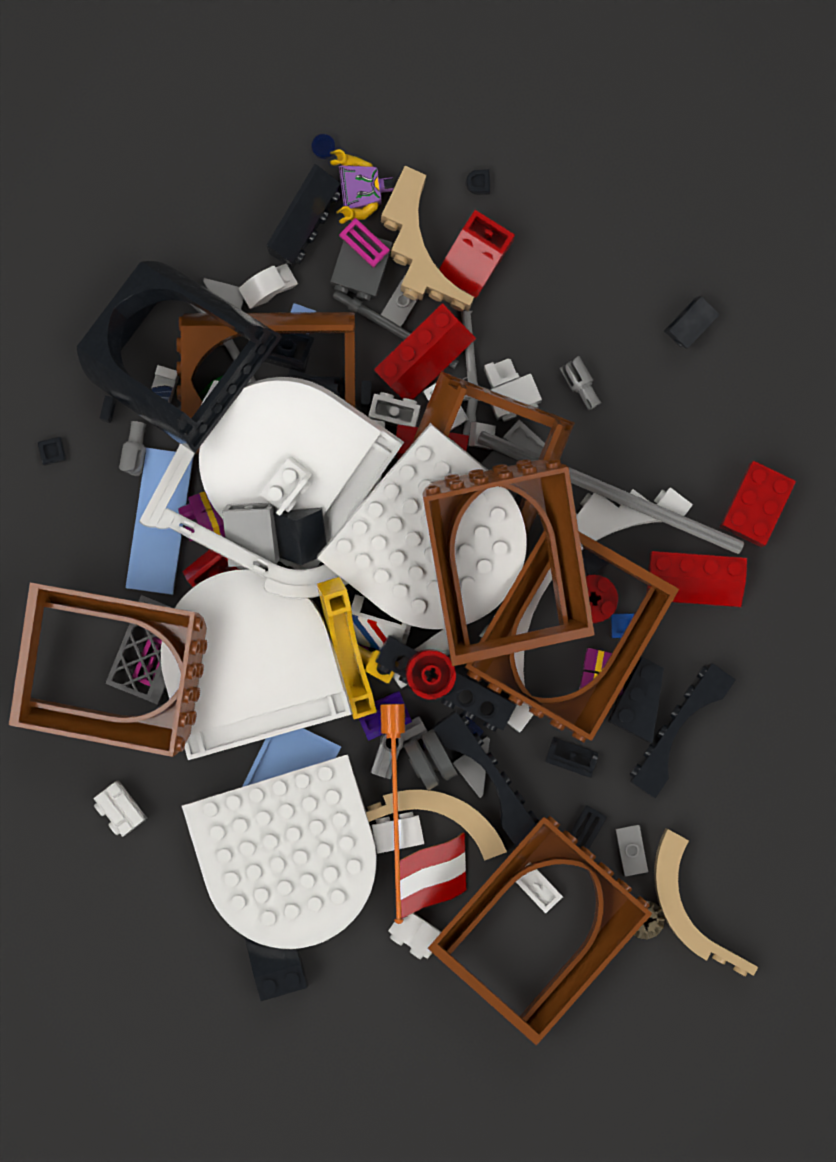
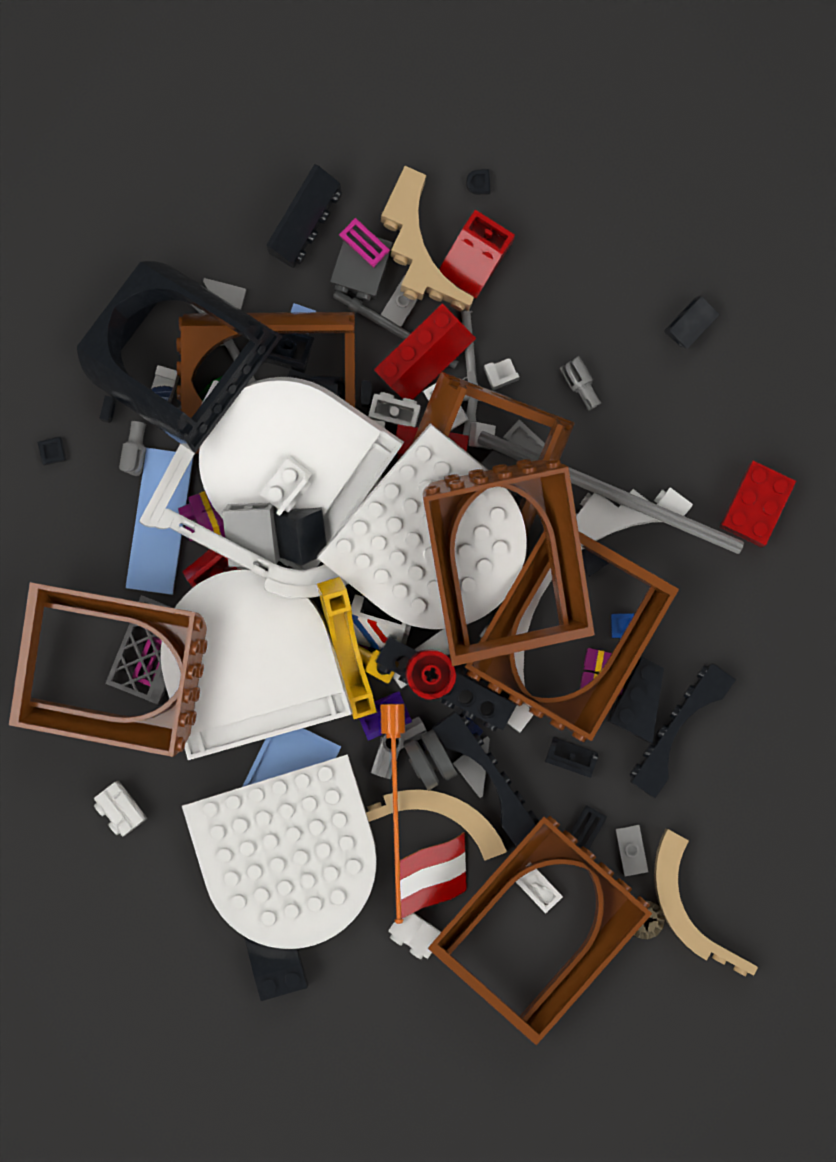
white brick [239,263,298,309] -> none
clear blue tile [312,134,335,159] -> none
torso [330,149,394,224] -> none
white brick [372,812,424,854] -> none
white brick [490,374,542,422] -> none
red brick [586,575,618,624] -> none
red slope [647,551,747,607] -> none

